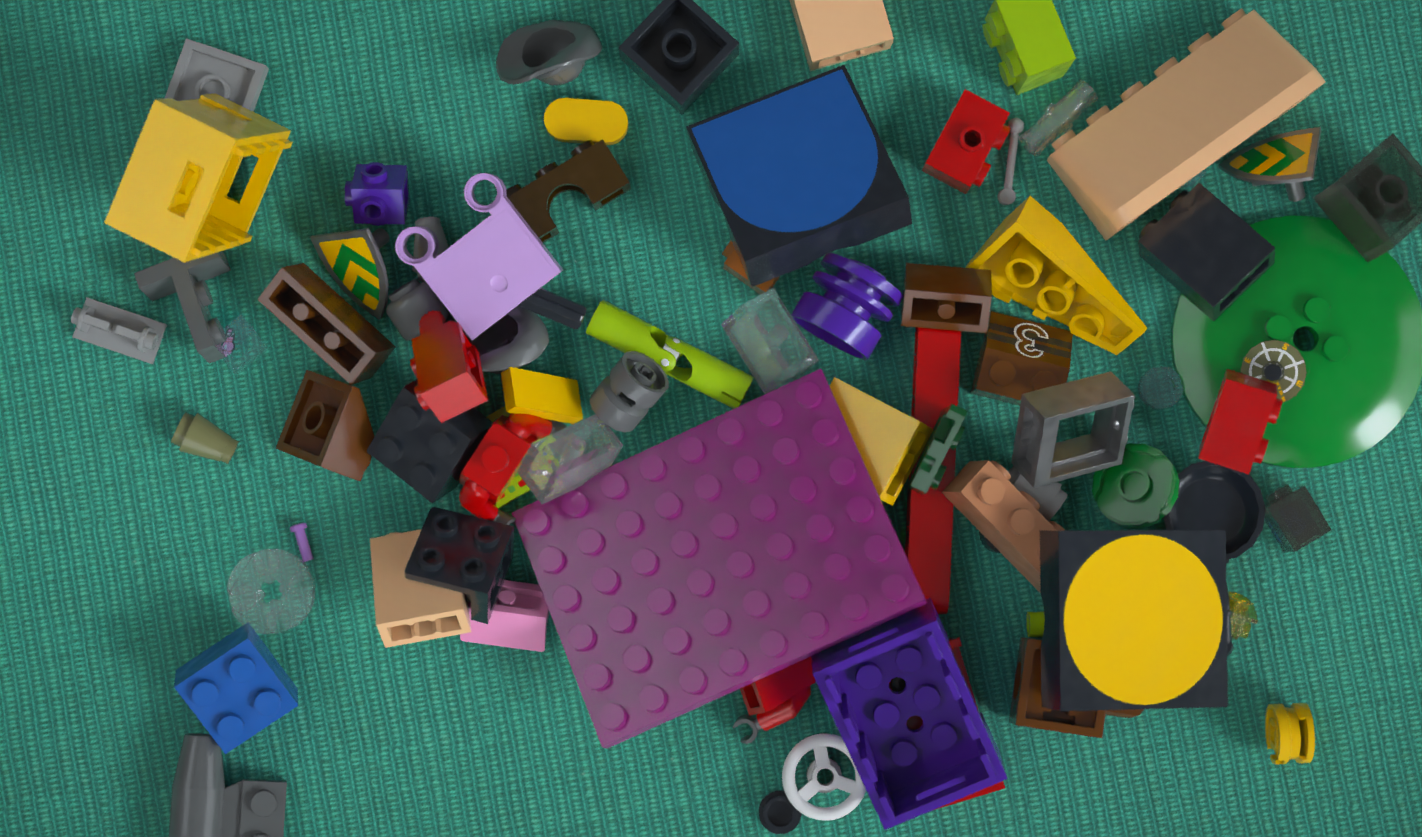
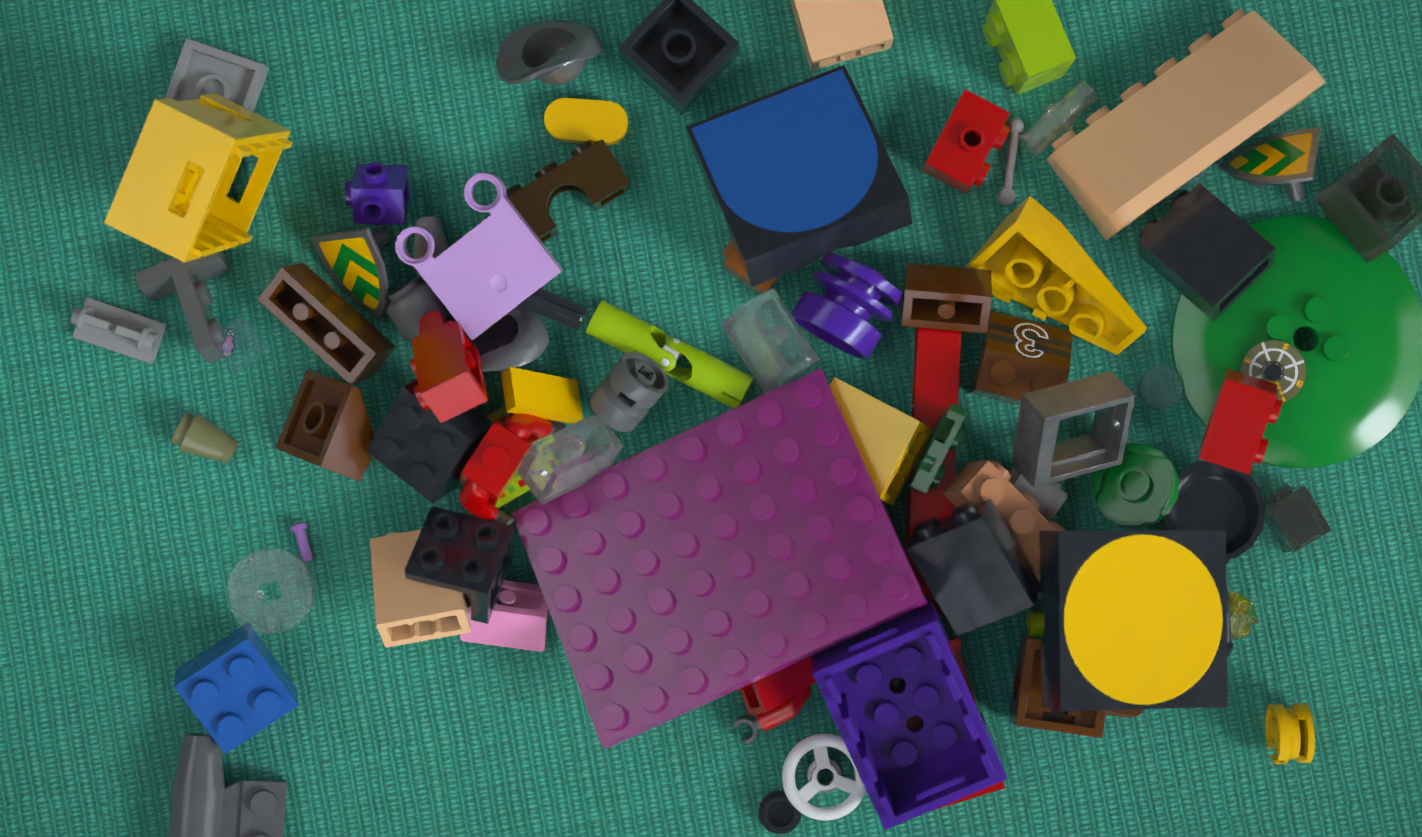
none -> black brick [906,498,1040,636]

